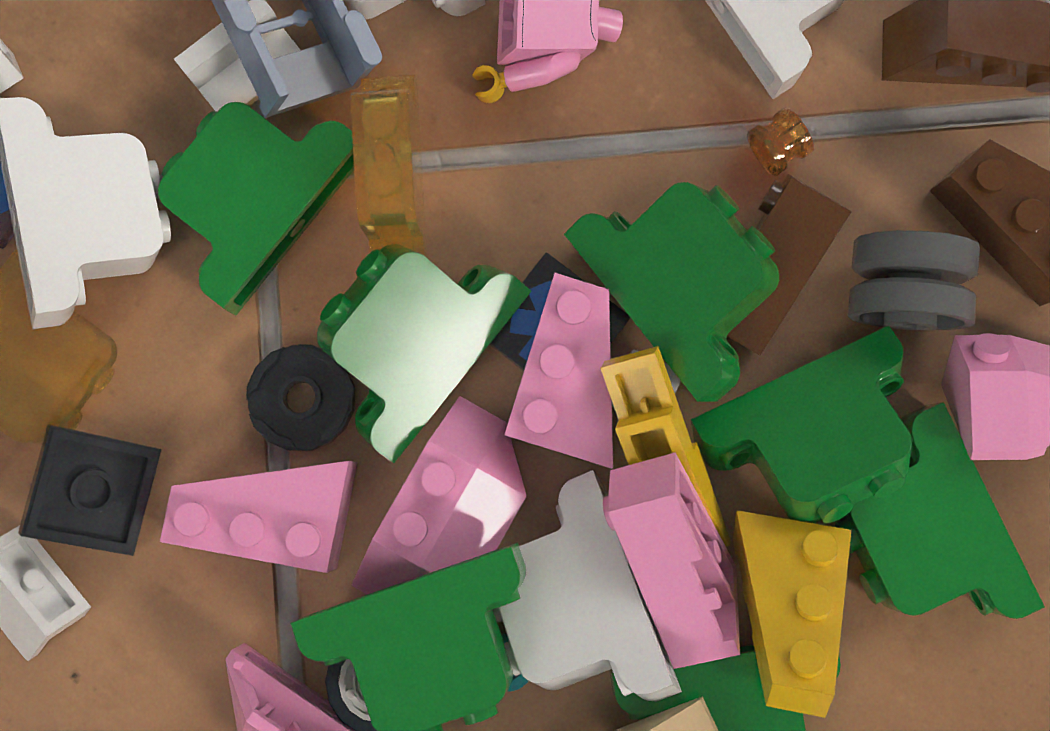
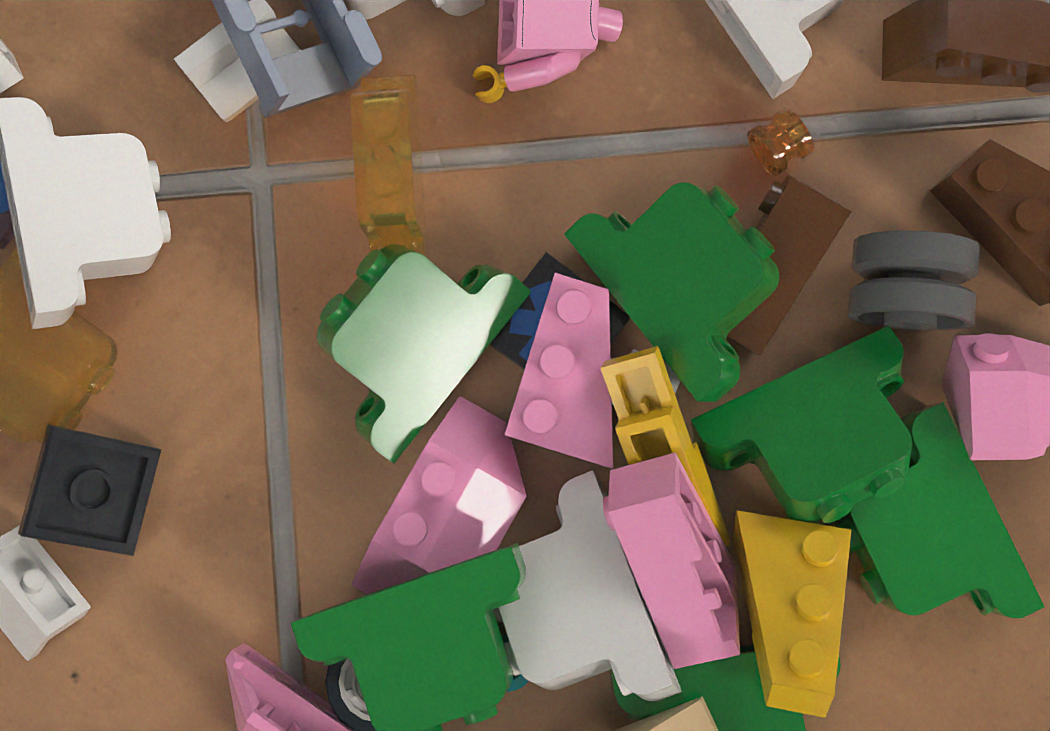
green brick [158,102,368,316] -> none
bright pink wedge [160,461,358,573] -> none
black tile [246,344,355,451] -> none

